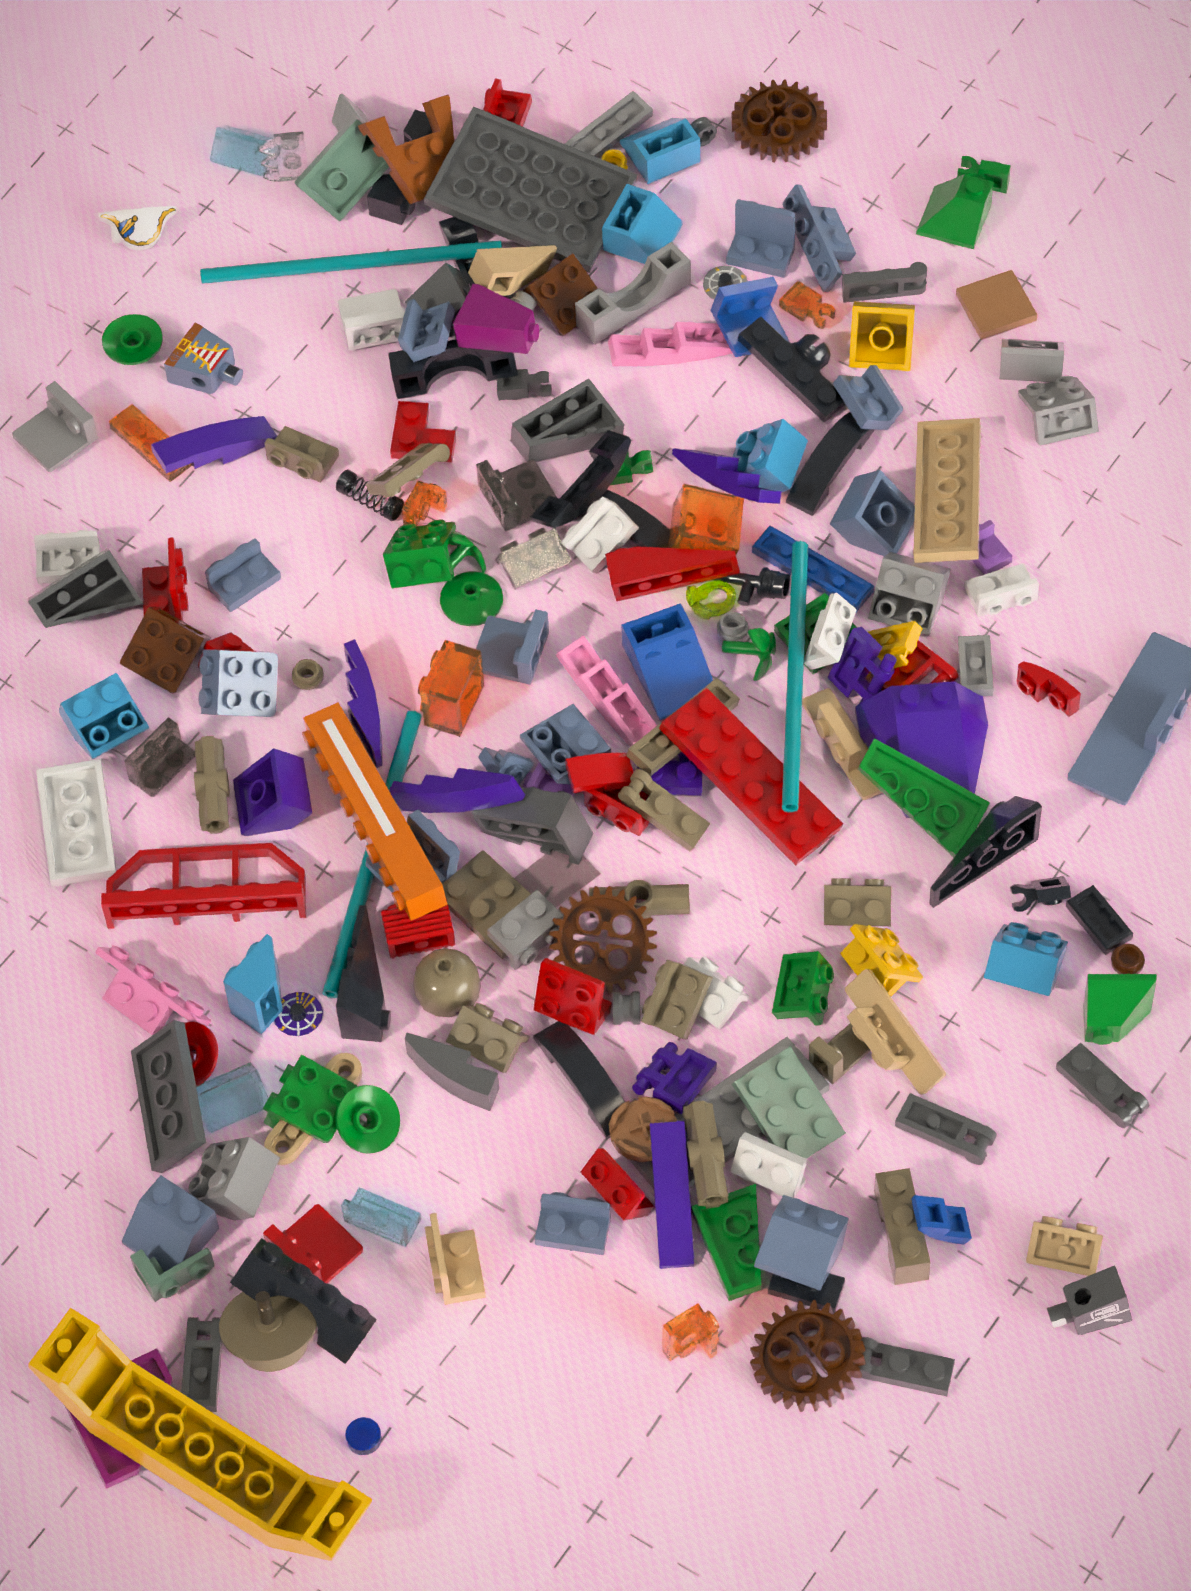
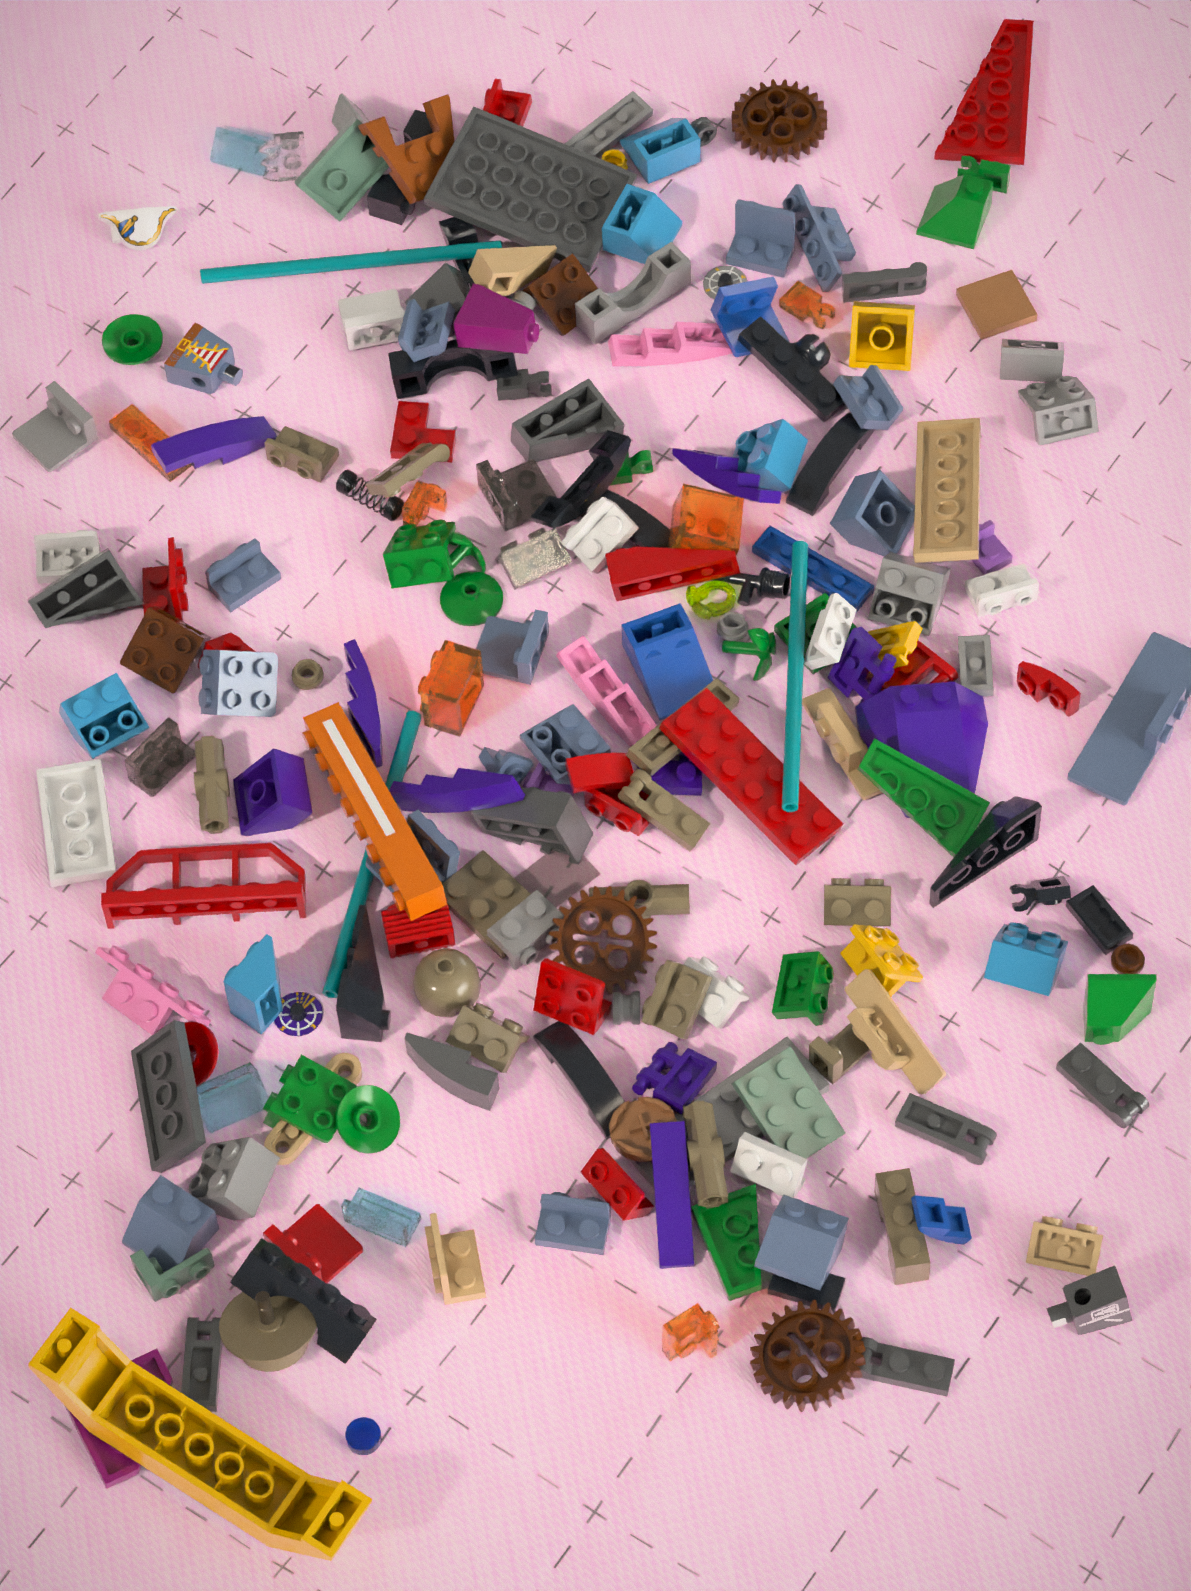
none -> red wing [934,19,1034,165]

